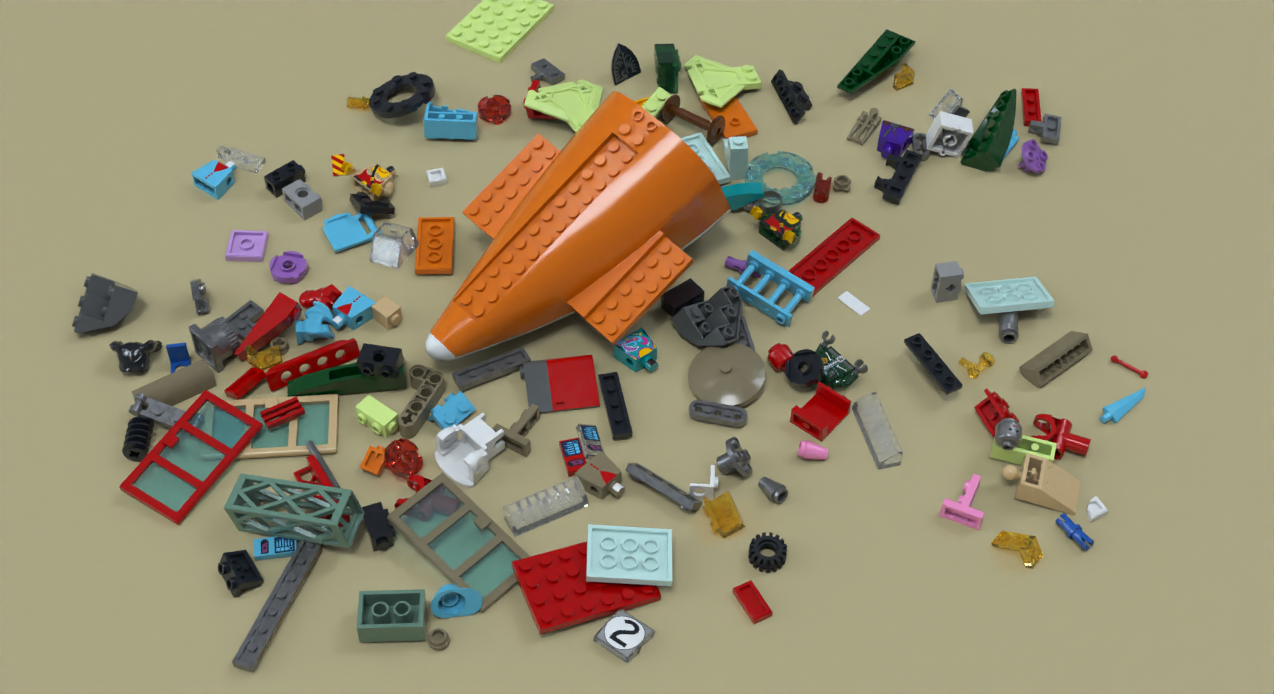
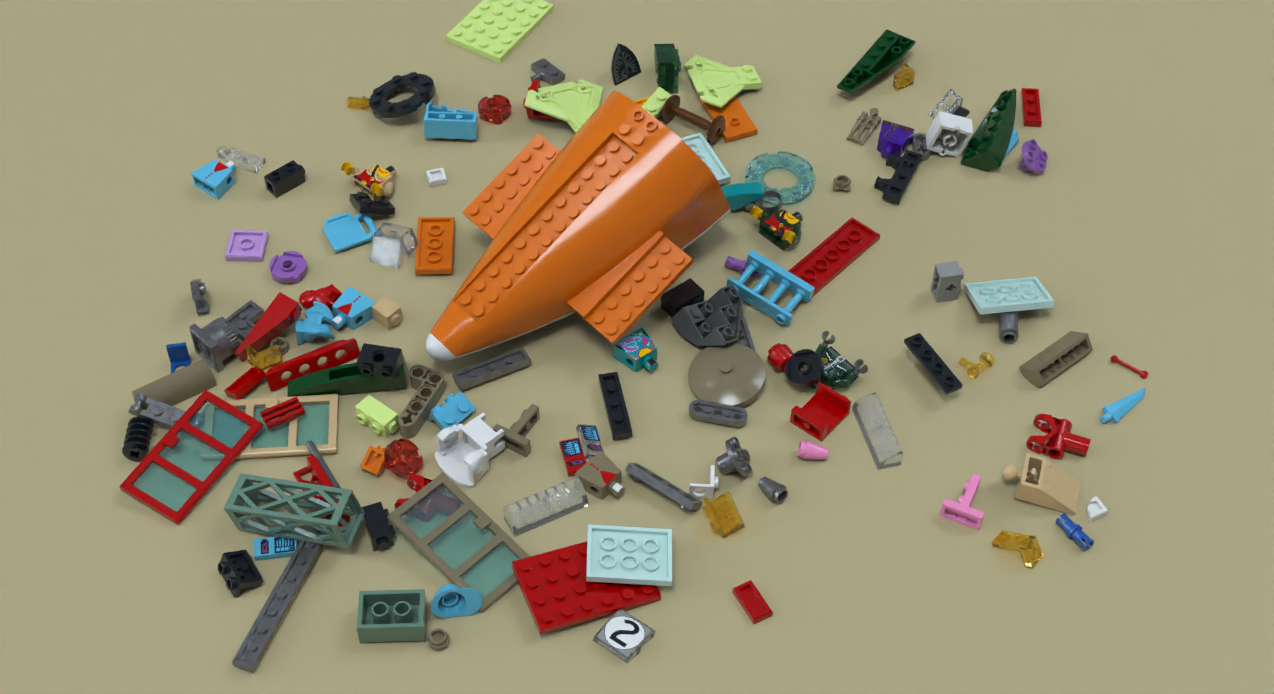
dark grey brick [72,273,138,333] -> none
black hair [109,340,162,372] -> none
light grey brick [282,179,322,221] -> none
sticker [331,154,346,176] -> none
red door [519,354,600,414] -> none
light aqua arch [723,136,749,180] -> none
black tyre [748,532,787,573] -> none
black bracket [771,69,813,125] -> none
clear red hinge [813,172,832,203] -> none
white sticker [837,291,870,316] -> none
red bracket [974,388,1019,437] -> none
yellowish green brick [989,435,1057,465] -> none
flat silver head [995,418,1022,450] -> none
flat silver hinge [1028,114,1062,145] -> none

